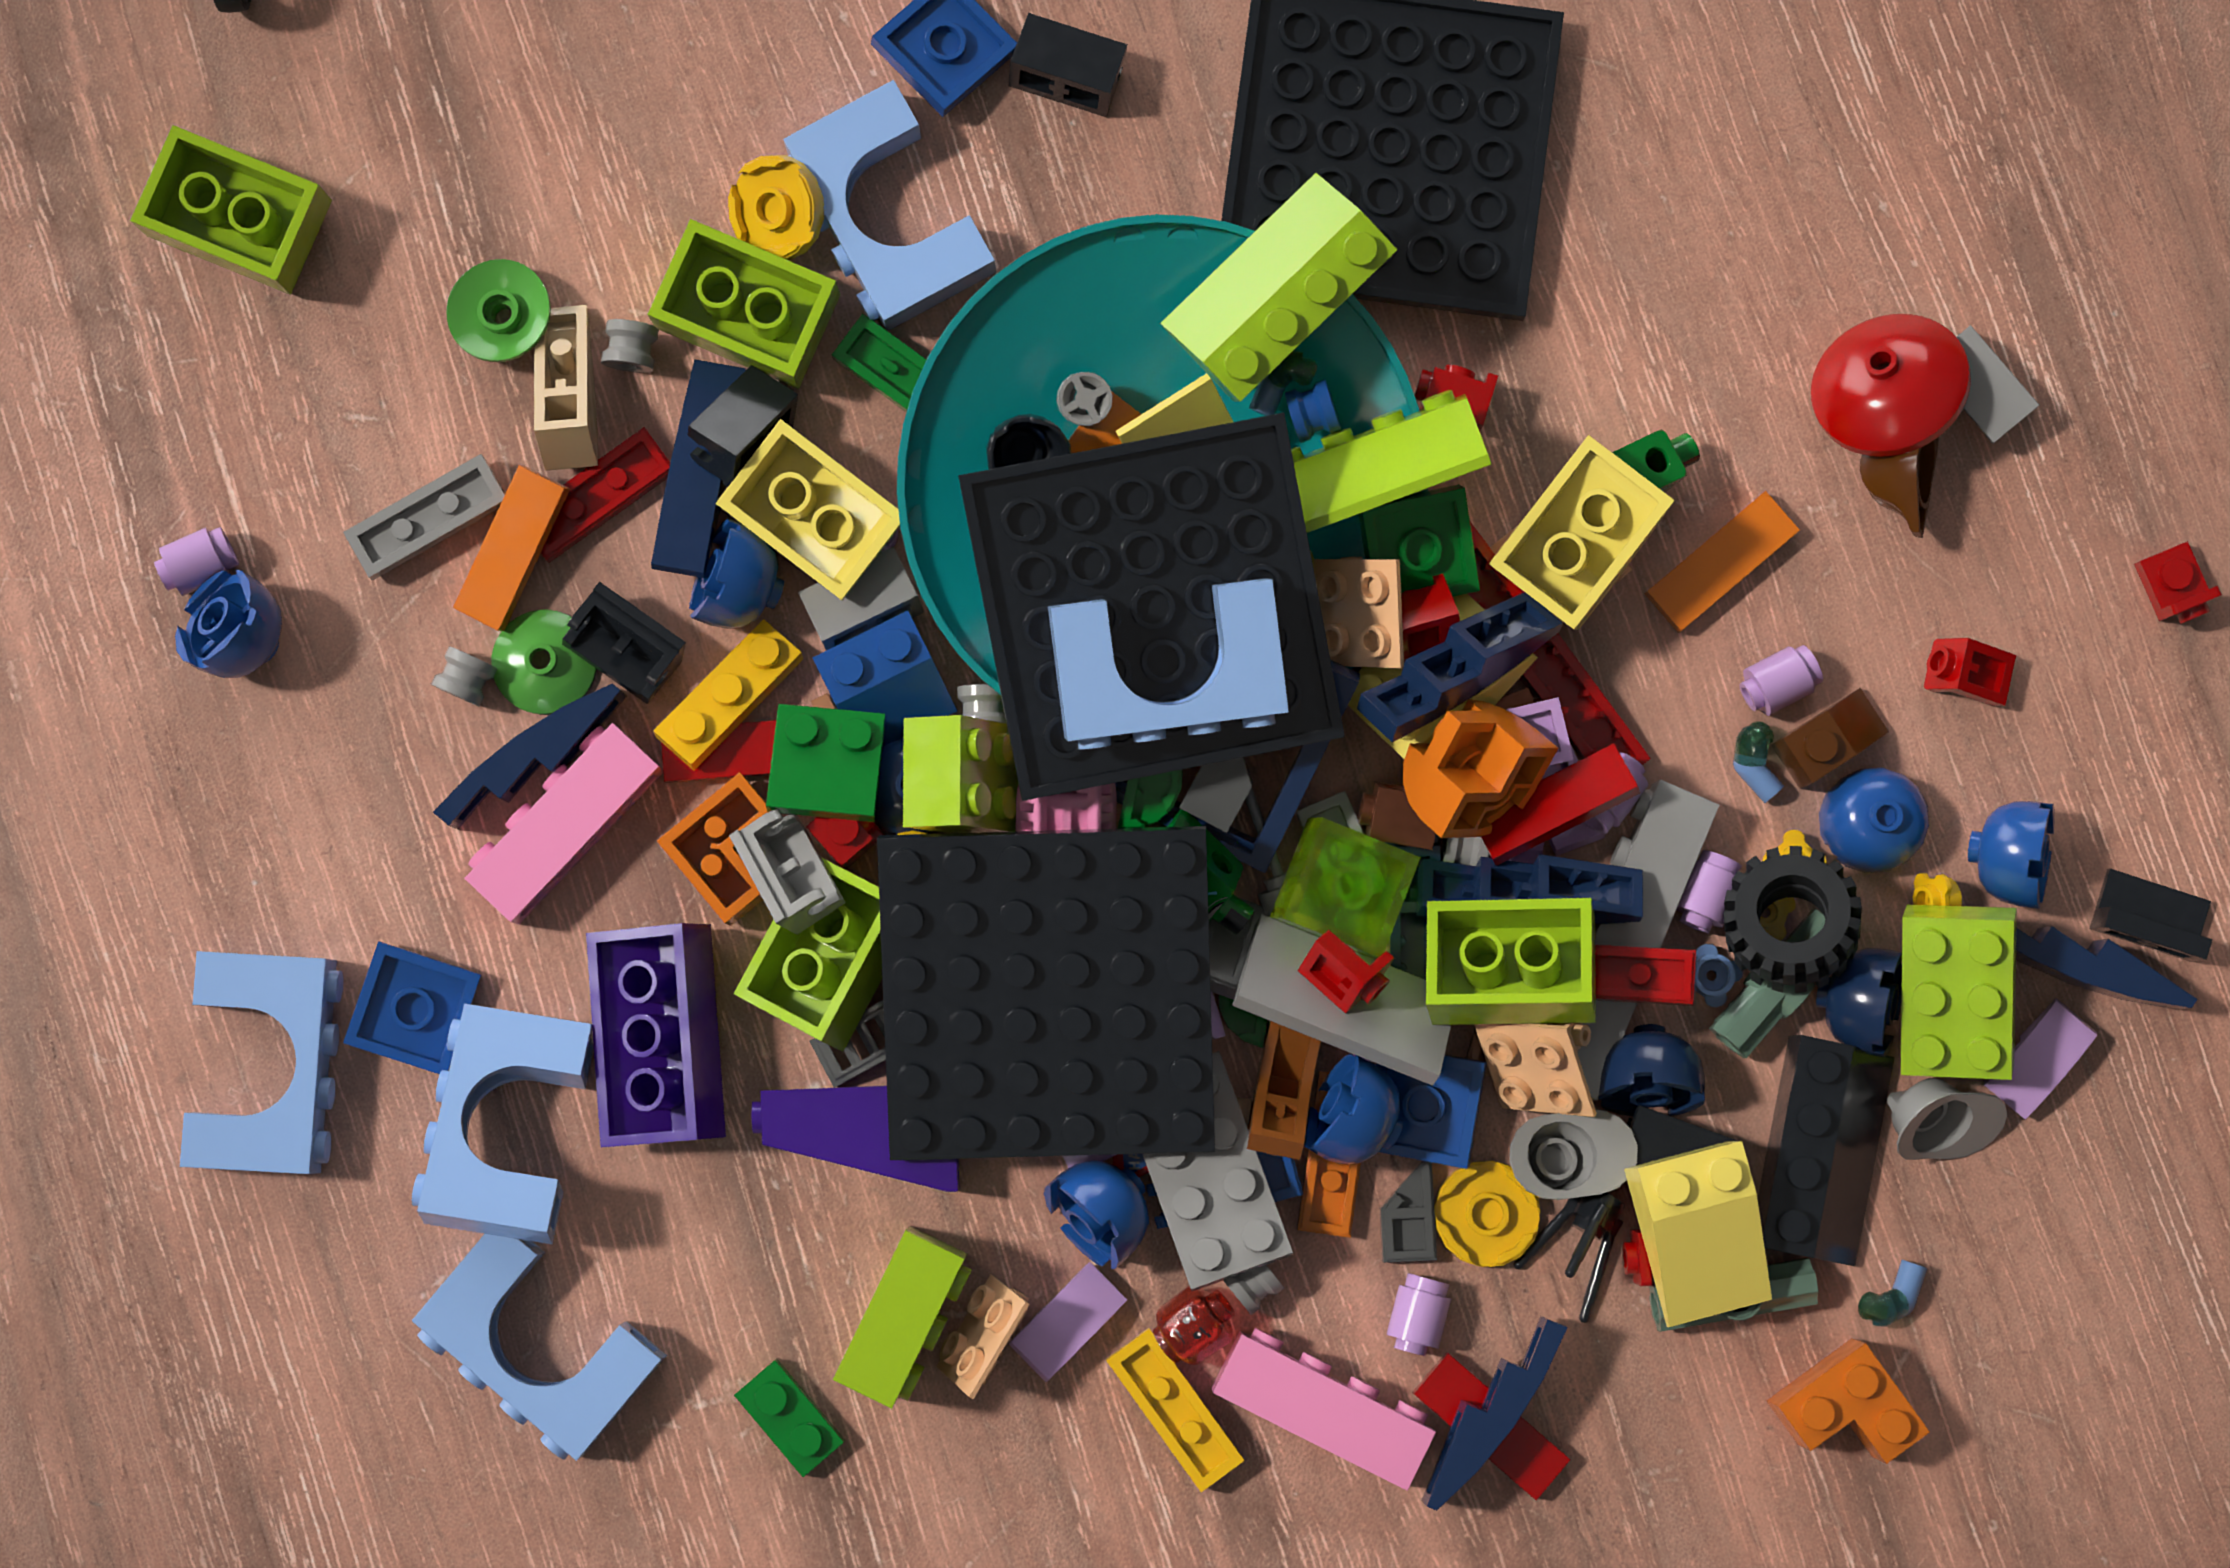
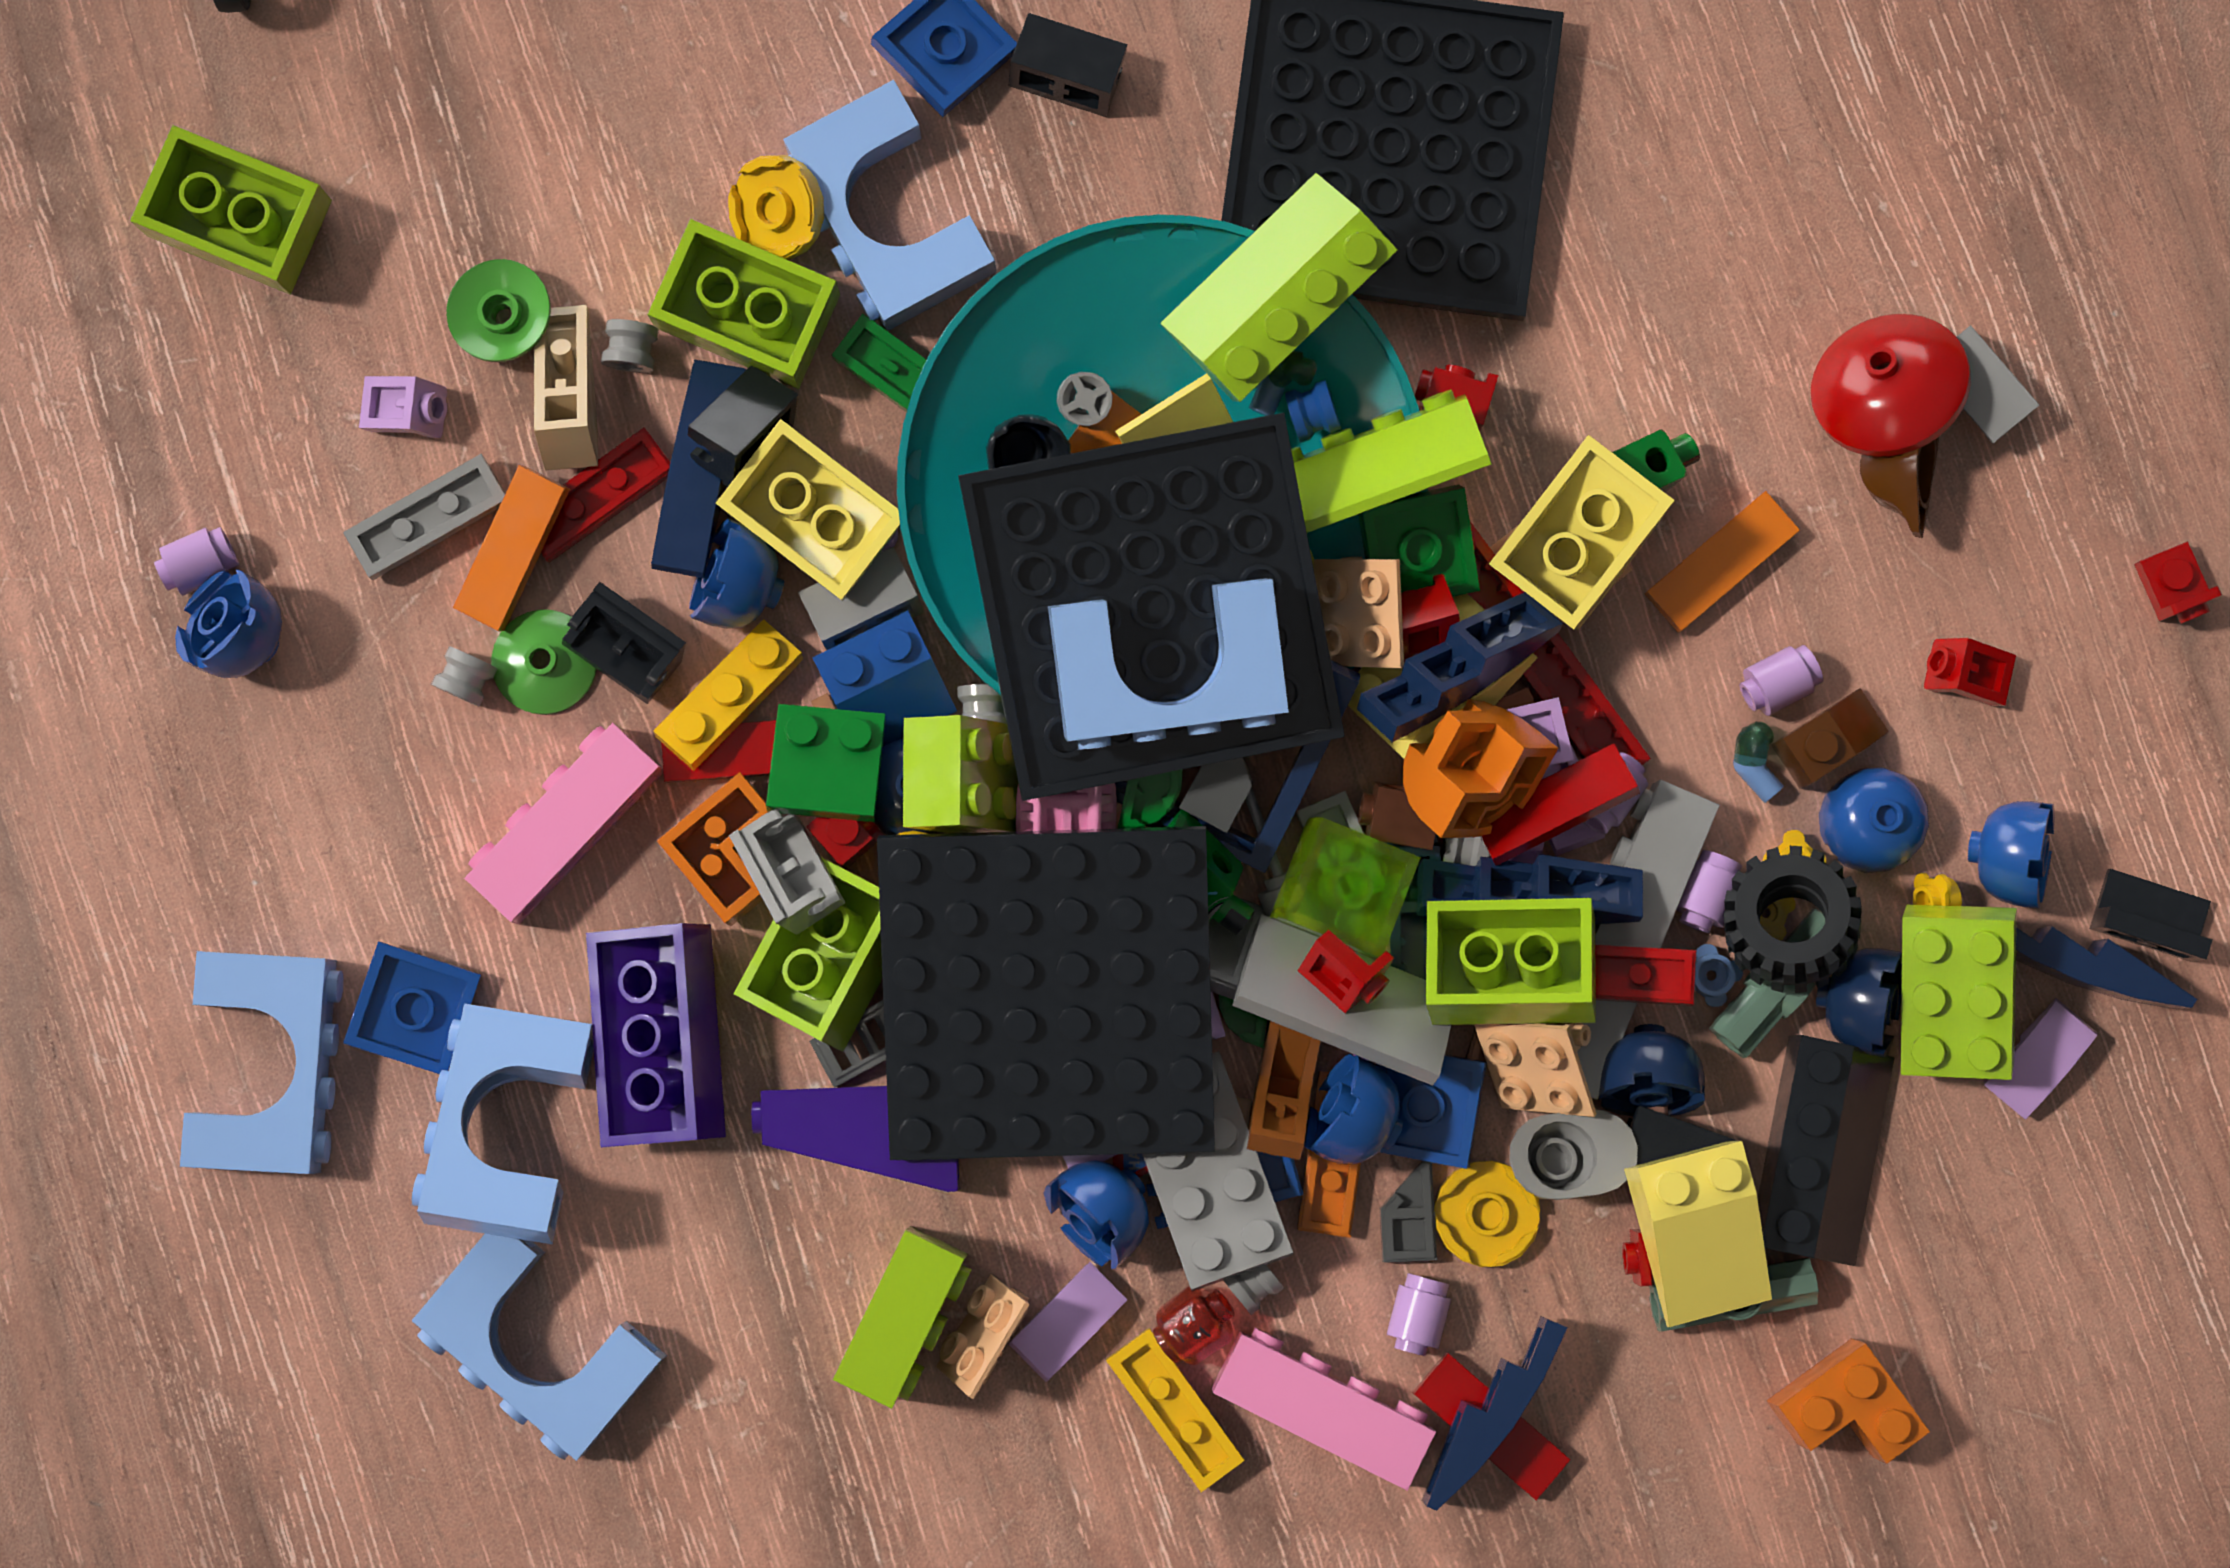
dark blue slope [433,683,627,829] -> none
green plate [734,1358,845,1477] -> none
black plant [1514,1193,1625,1323] -> none
arm [1858,1260,1927,1327] -> none
light grey piece [1887,1078,2007,1160] -> none
none -> lavender bracket [359,376,447,438]

